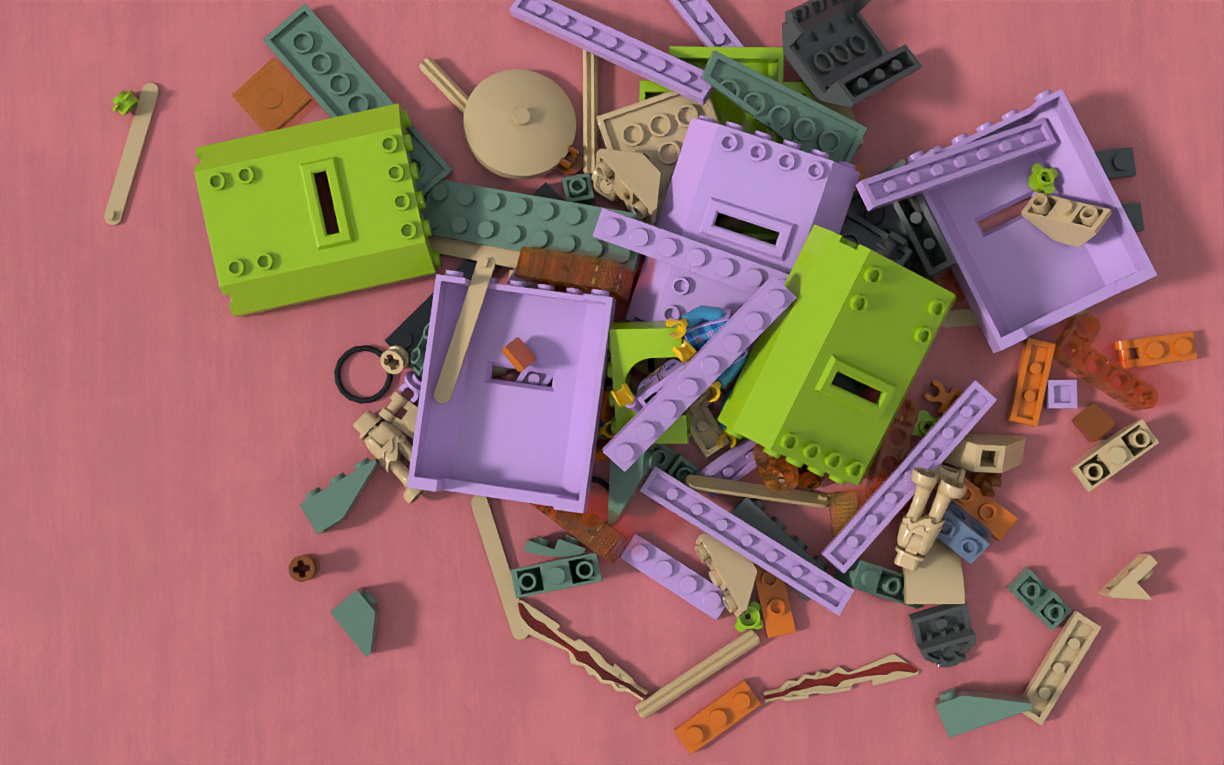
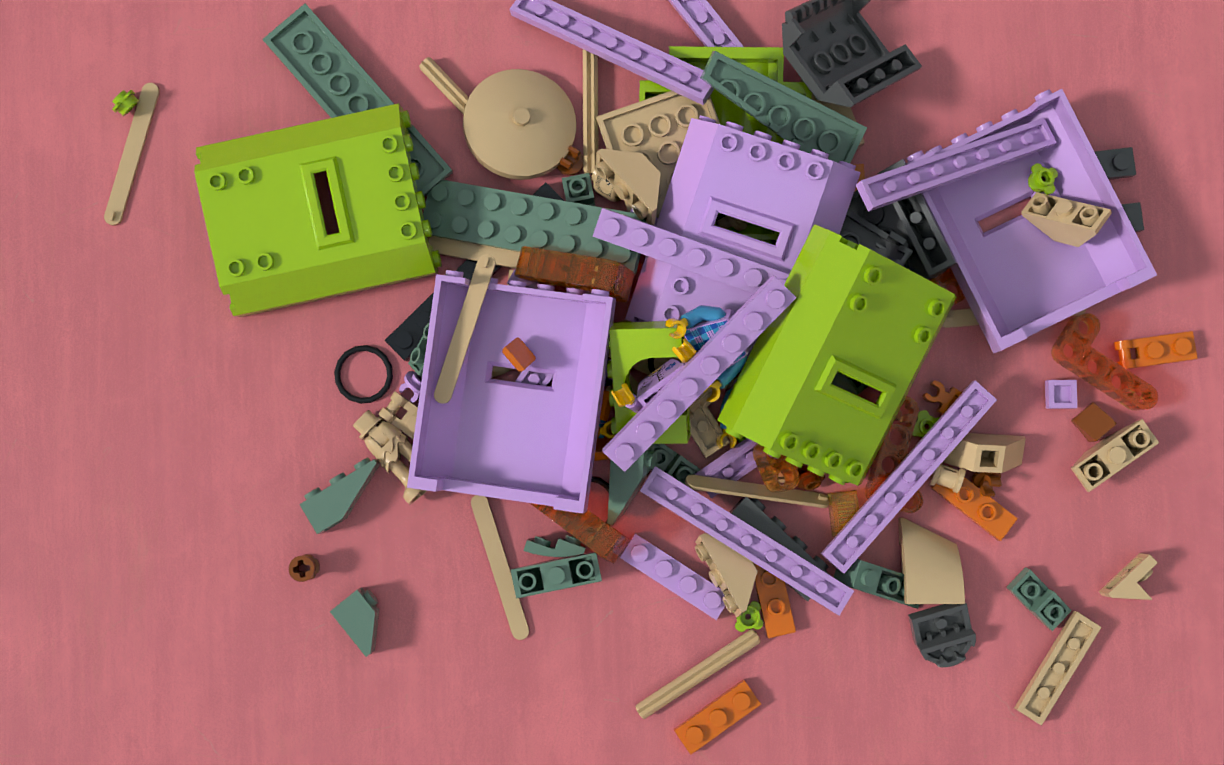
clear yellow tile [231,58,312,132] -> none
tan bush [380,345,410,374] -> none
tan sword [518,600,648,701] -> none
tan sword [763,654,919,703] -> none
tan piece [894,467,967,571] -> none
sand green slope [935,688,1033,738] -> none
sand blue brick [937,500,991,564] -> none
orange plate [1007,337,1056,427] -> none

